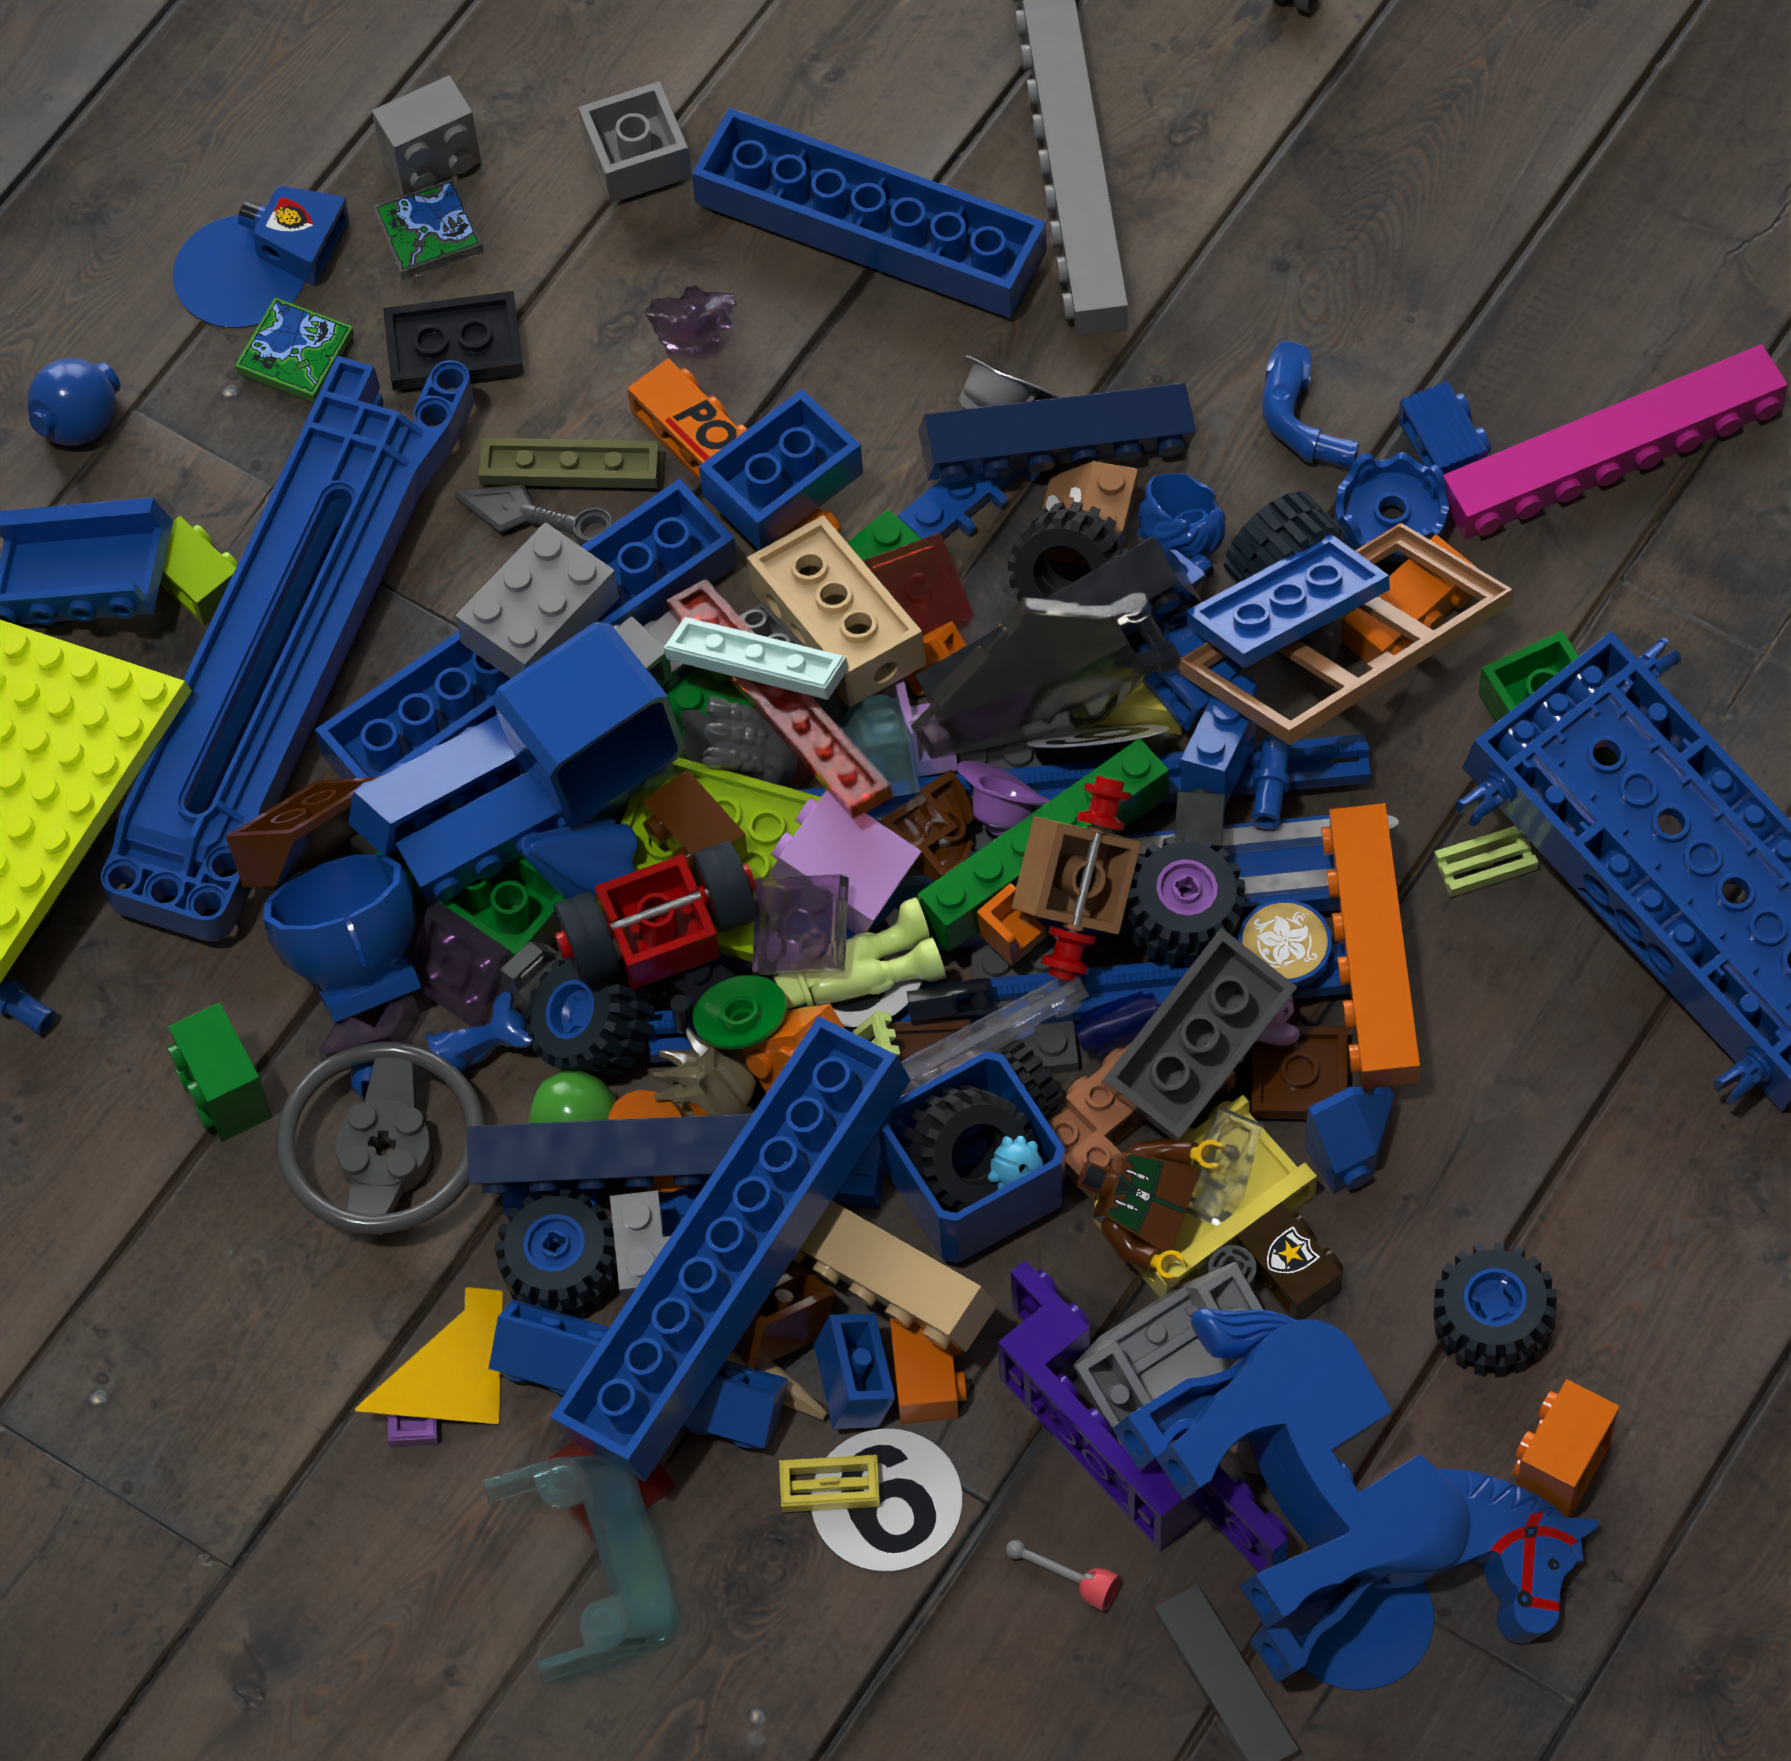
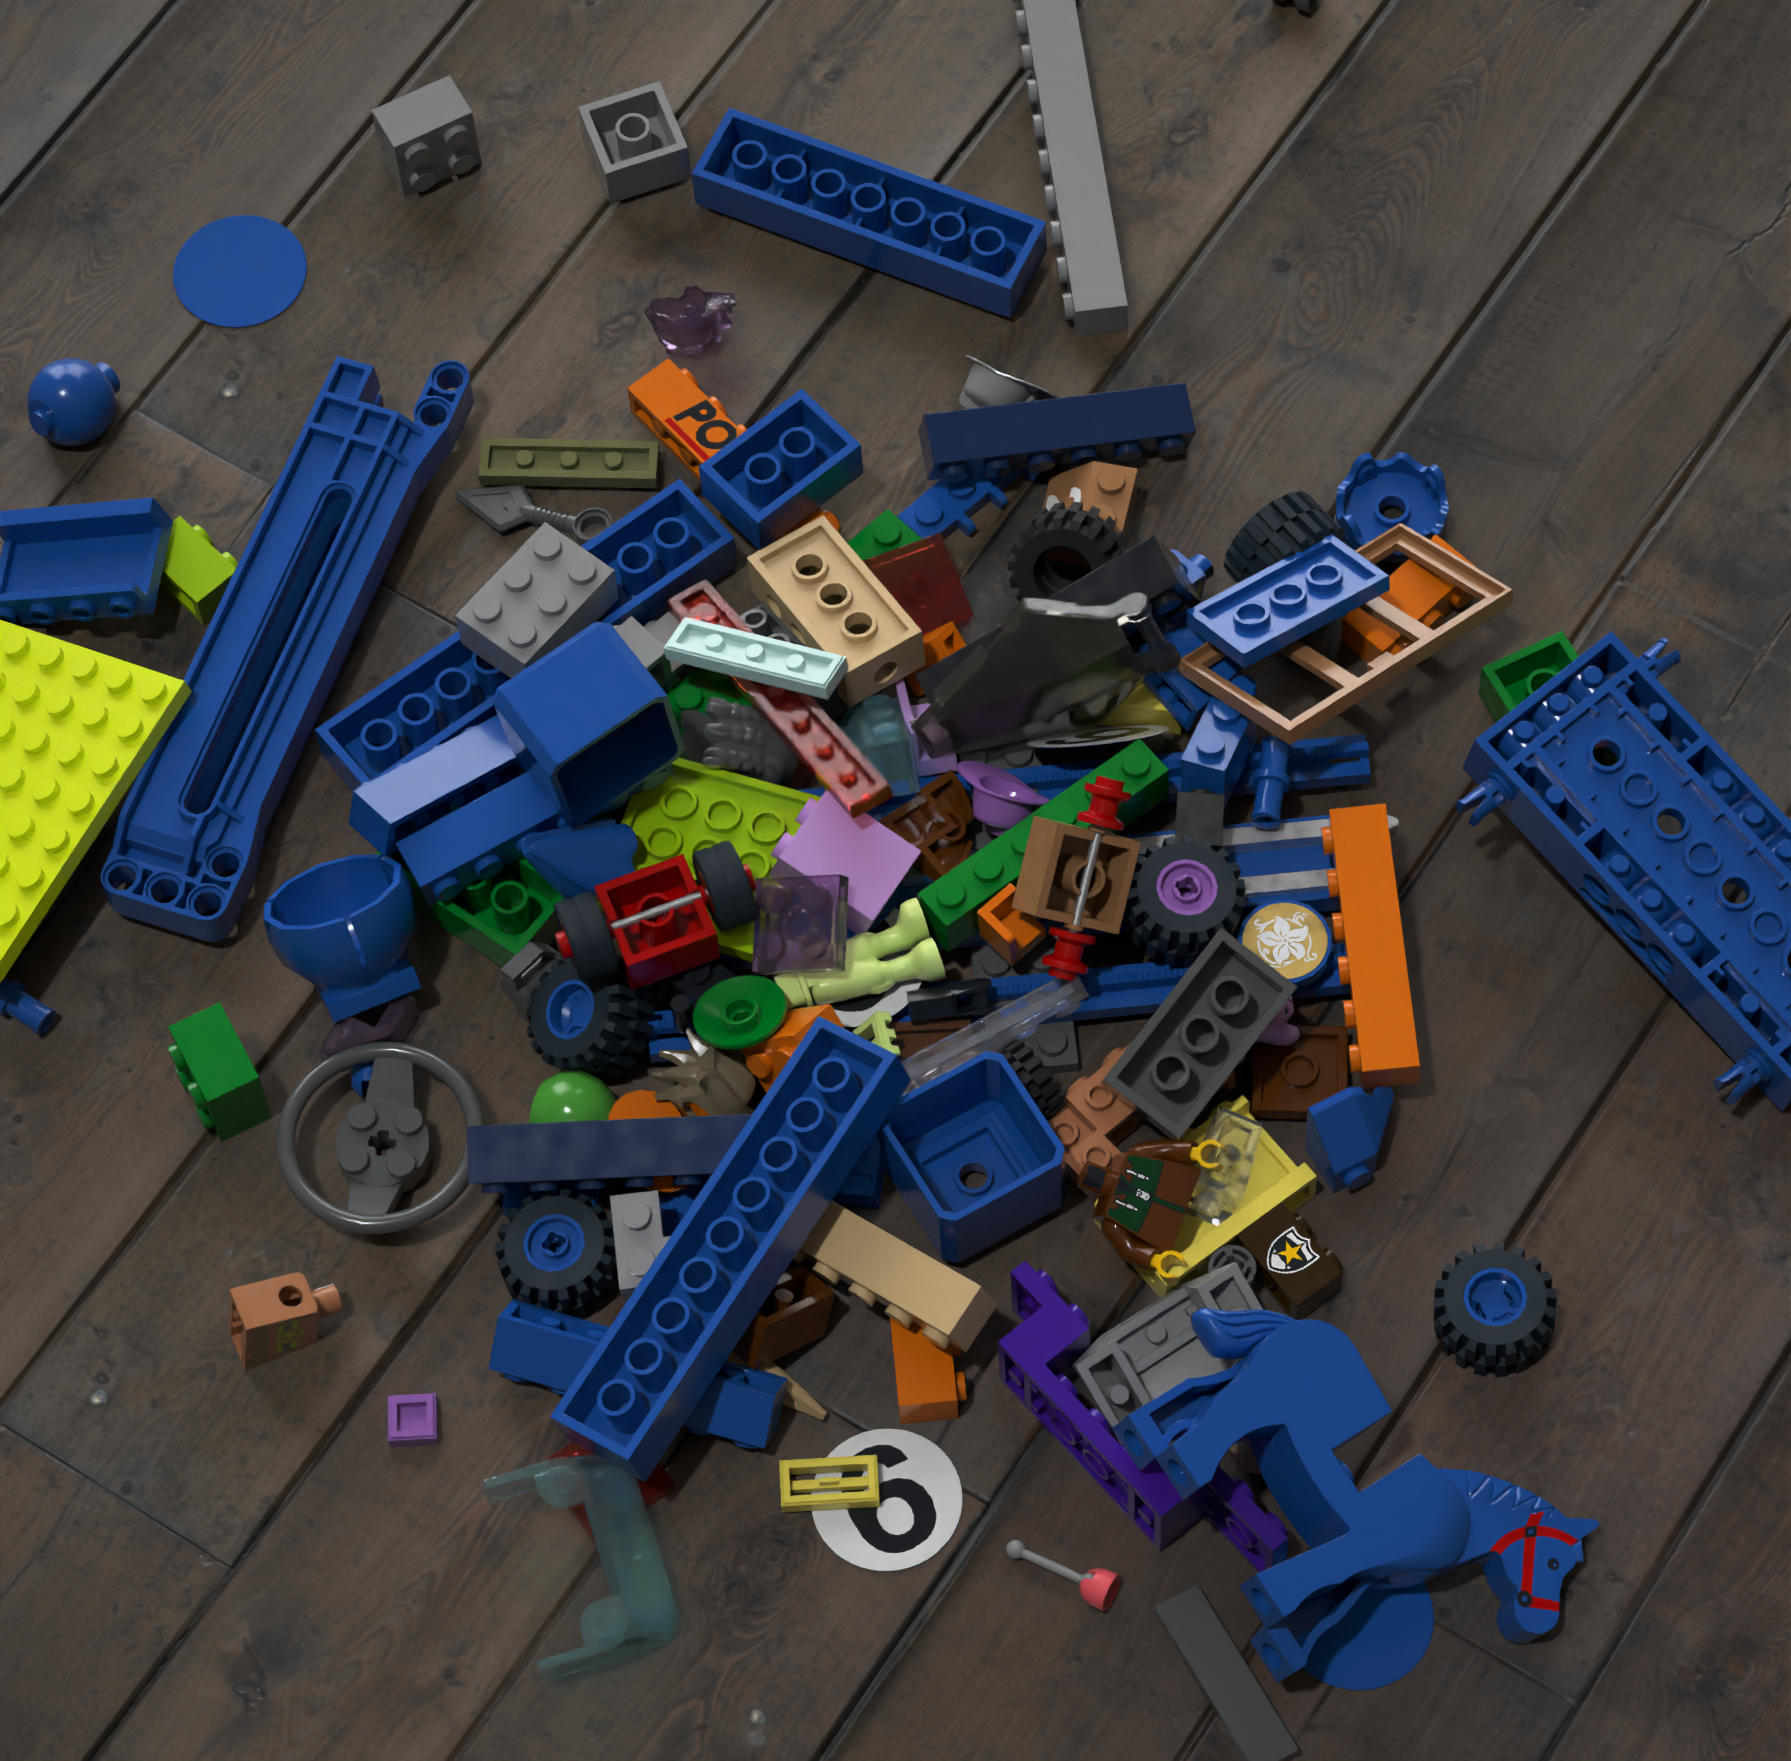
reddish brown slope [225,777,379,891] -> none
tile [235,297,354,403] -> none
blue torso [238,186,349,286] -> none
yellow sticker [355,1287,503,1424] -> none
tile [373,178,484,281] -> none
black plate [383,291,524,391] -> none
clear purple plate [410,902,511,1027] -> none
blue animal [426,991,534,1072] -> none
reddish brown brick [643,770,748,880] -> none
blue brick [814,1313,895,1429] -> none
black tyre [903,1085,1036,1211] -> none
medium azure animal [988,1136,1043,1189] -> none
clear blue head [1074,991,1158,1057] -> none
blue hair [1136,473,1226,559] -> none
blue piece [1262,341,1359,469] -> none
blue brick [1398,381,1491,475] -> none
yellowish green tile [1434,826,1539,897] -> none
dark pink brick [1444,344,1788,540] -> none
orange brick [1512,1379,1620,1518] -> none
none -> nougat torso [228,1272,342,1371]

